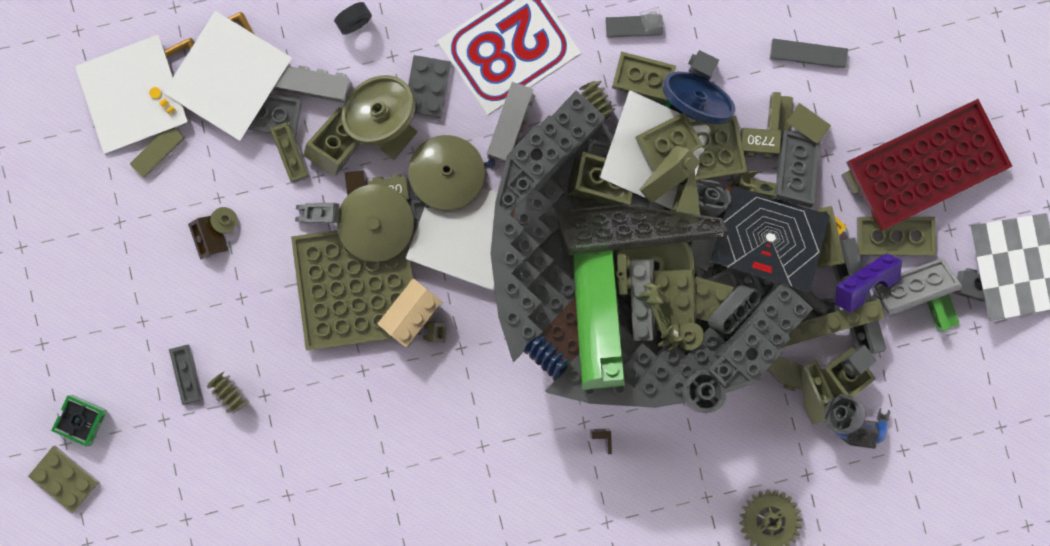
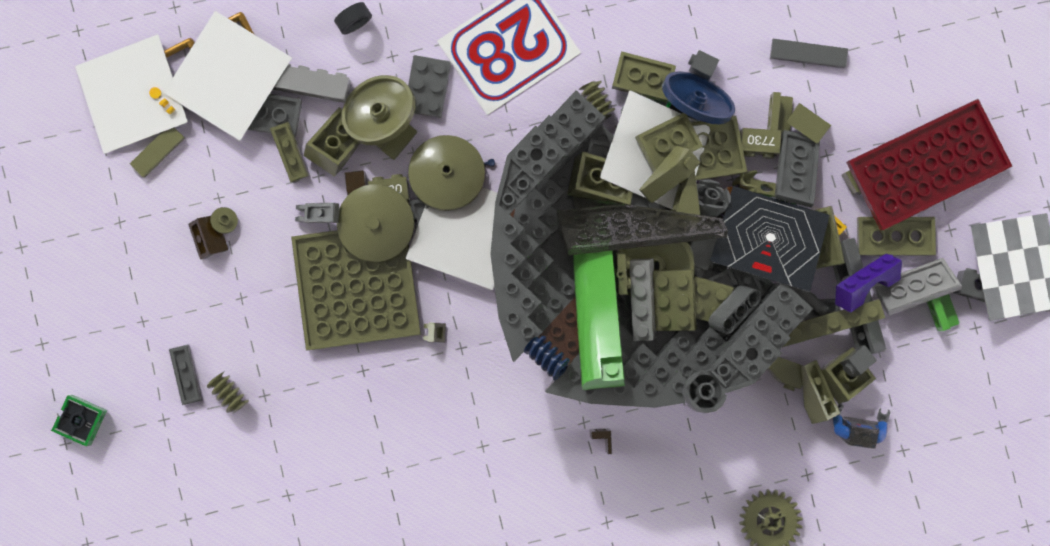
olive plate [28,446,99,513] -> none
tan slope [378,278,443,348] -> none
light grey brick [487,82,536,162] -> none
dark grey tile [605,15,663,37] -> none
olive piece [639,283,683,351] -> none
clear plate [640,6,664,32] -> none
olive piece [678,322,704,351] -> none
dark grey cylinder [824,394,866,435] -> none

